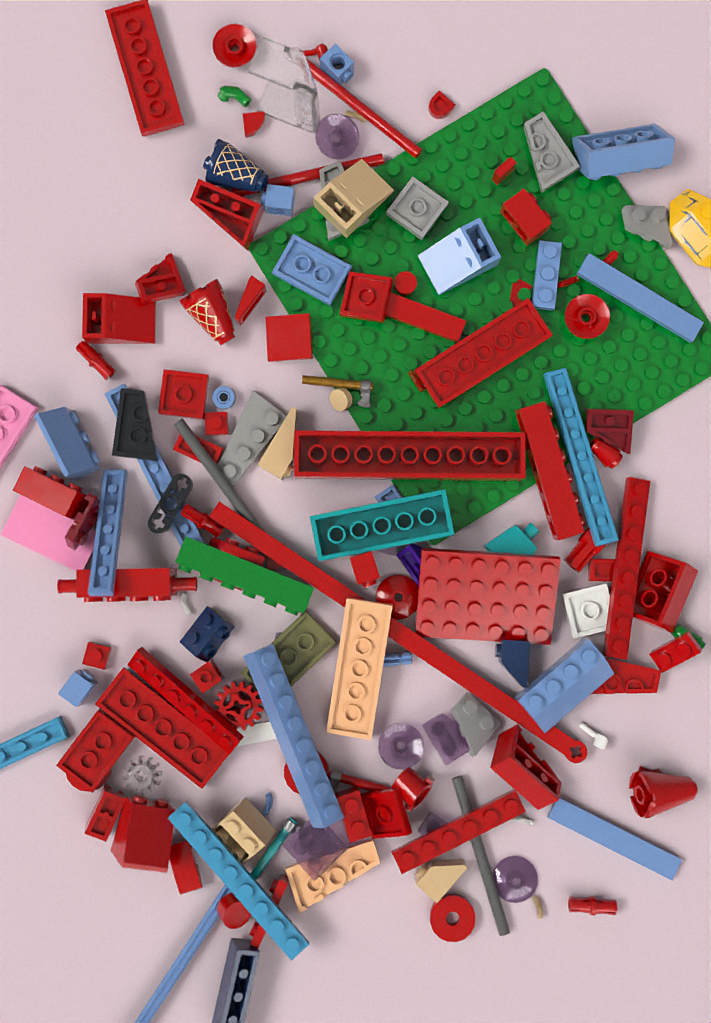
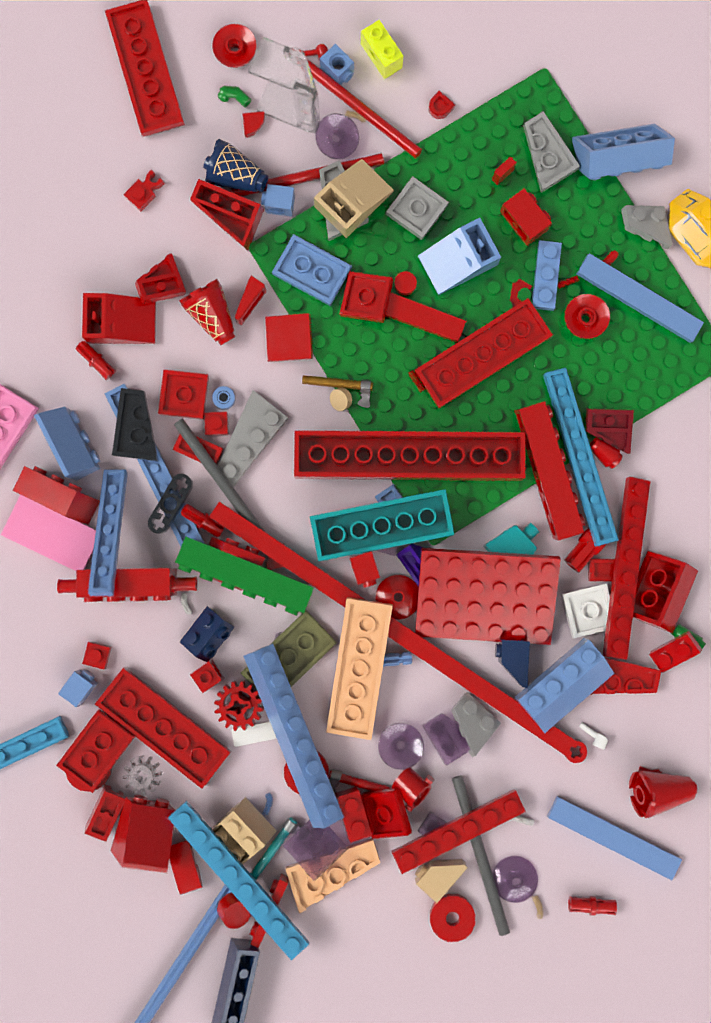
dark red wing [65,493,99,550] -> none
red plate [128,647,244,755] -> none
tan slope [258,407,297,481] -> none
red wedge [490,724,562,810] -> none
none -> red plate [123,170,165,212]
none -> neon yellow brick [361,20,404,80]

